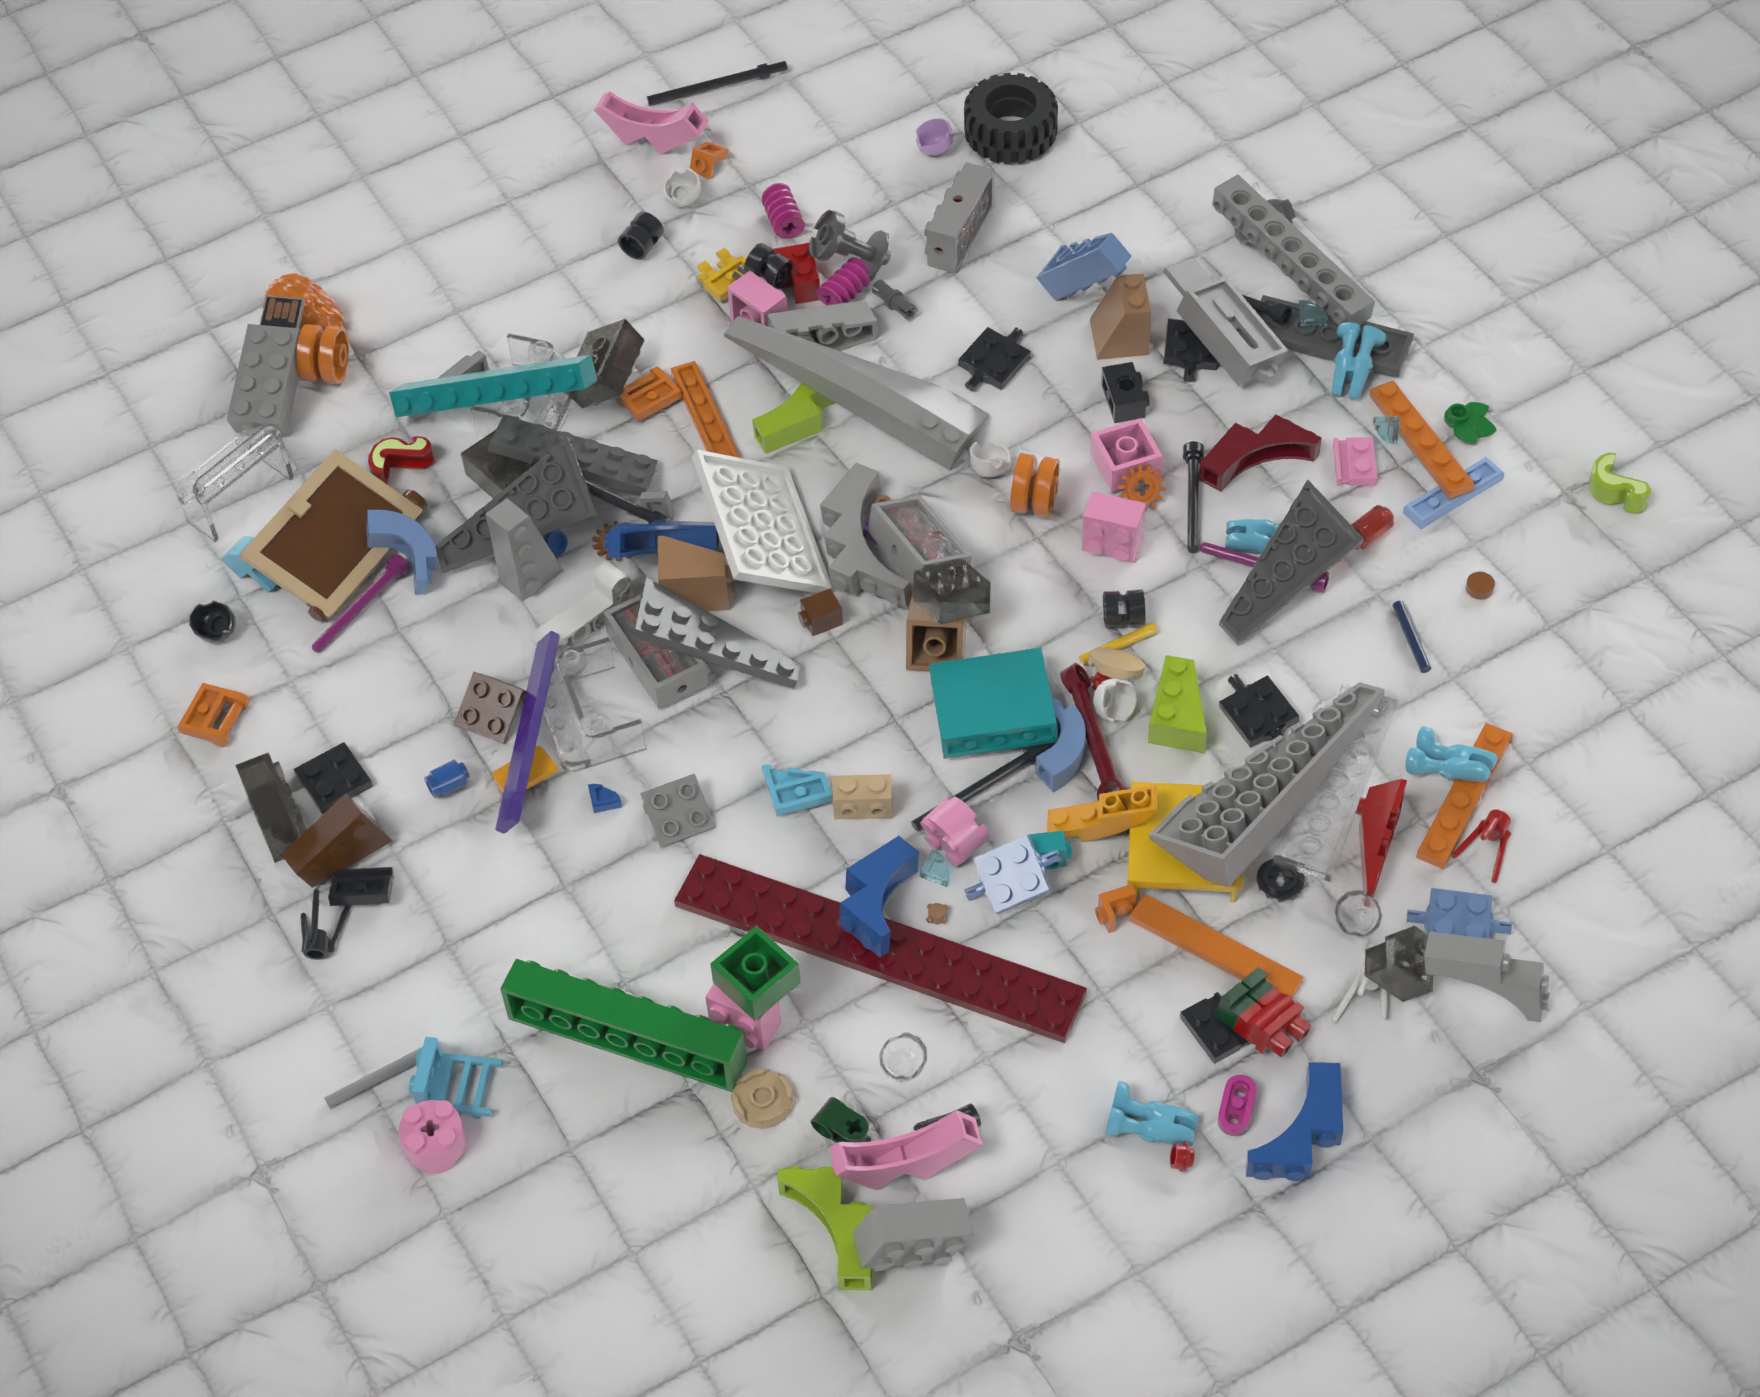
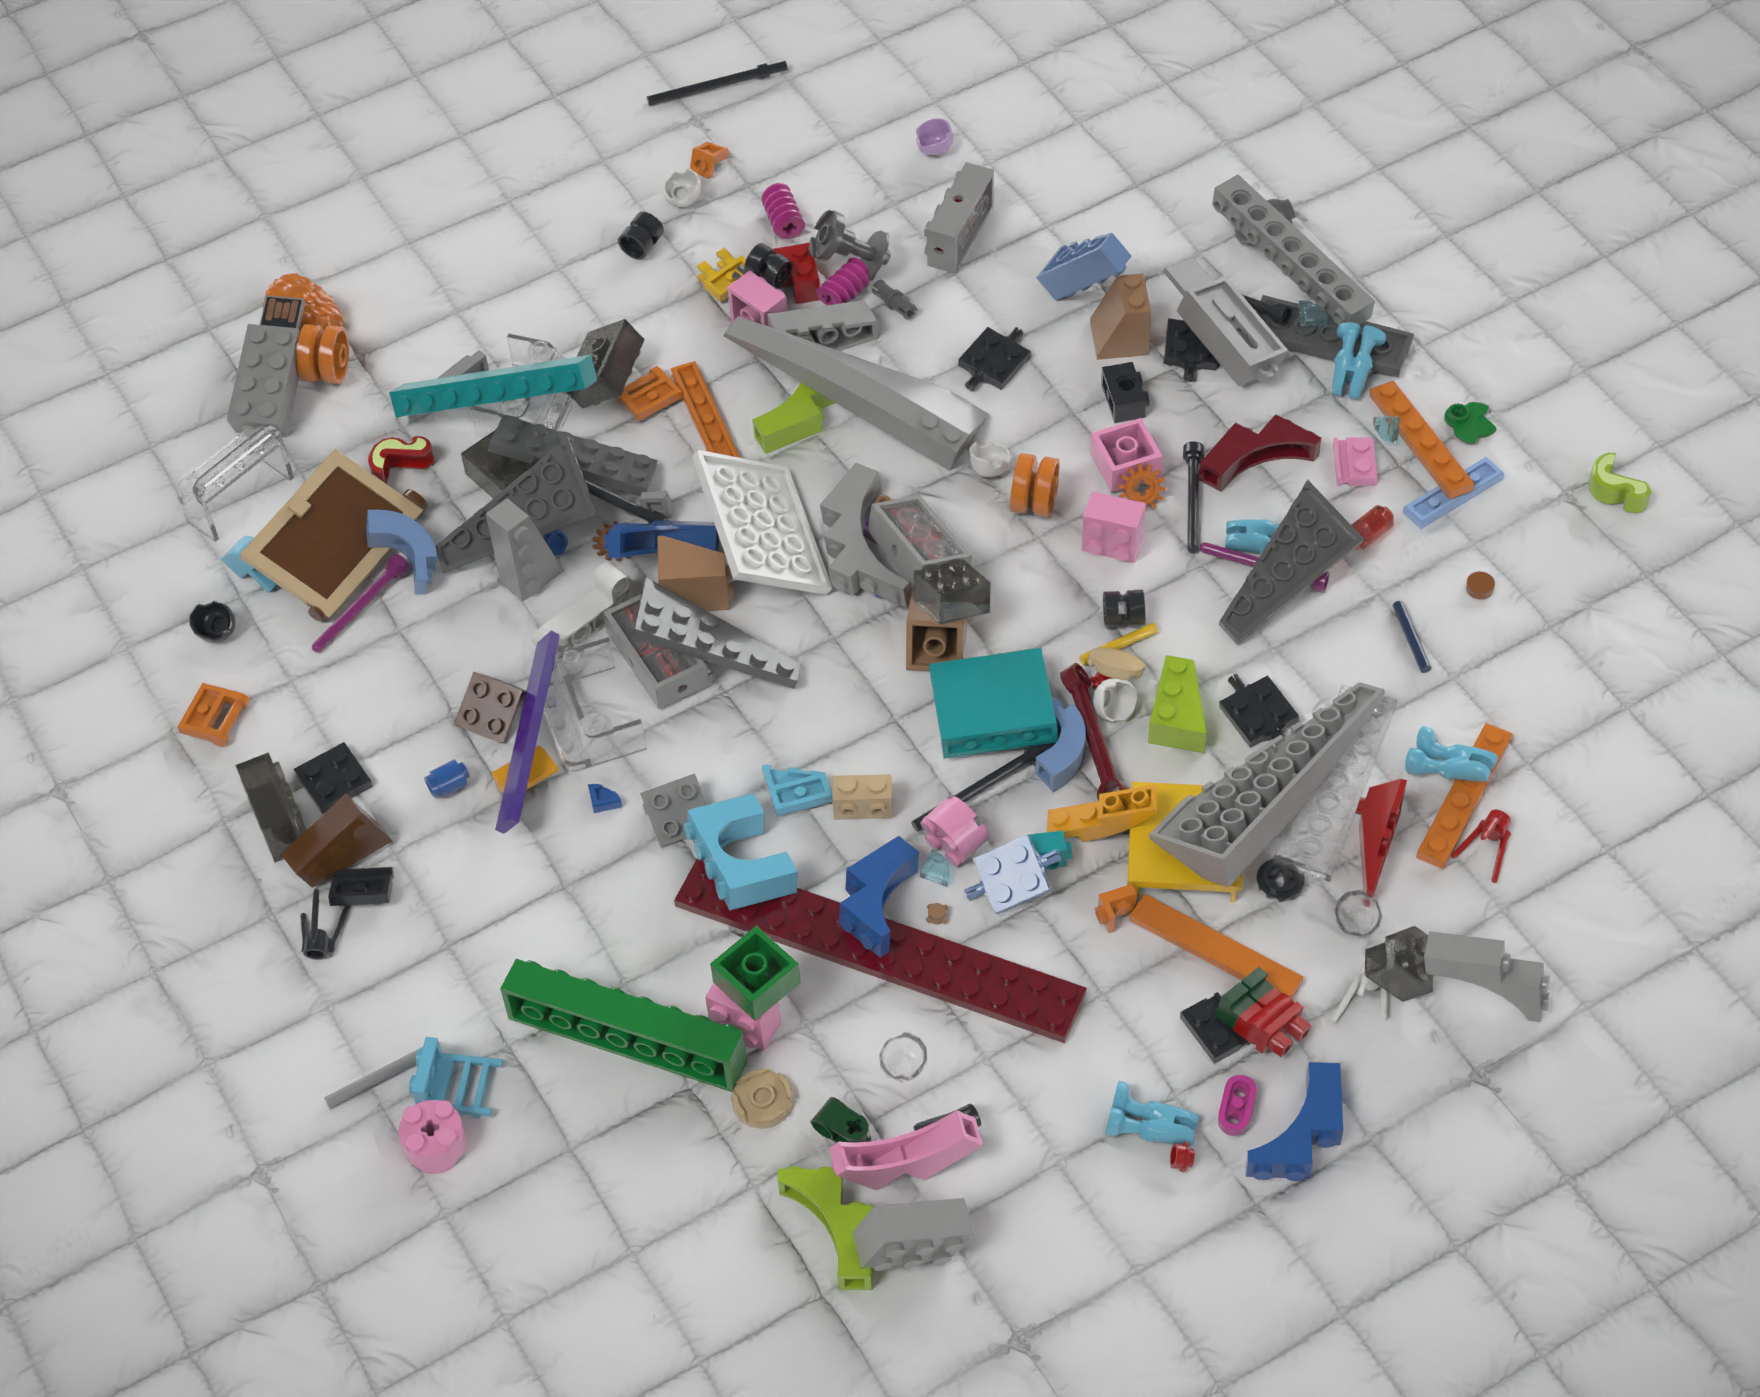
bright pink arch [594,91,709,154] -> none
reddish brown brick [798,588,843,636] -> none
black tyre [964,73,1058,165] -> none
medium blue plate [1406,888,1512,946] -> none
none -> medium azure arch [684,793,798,910]

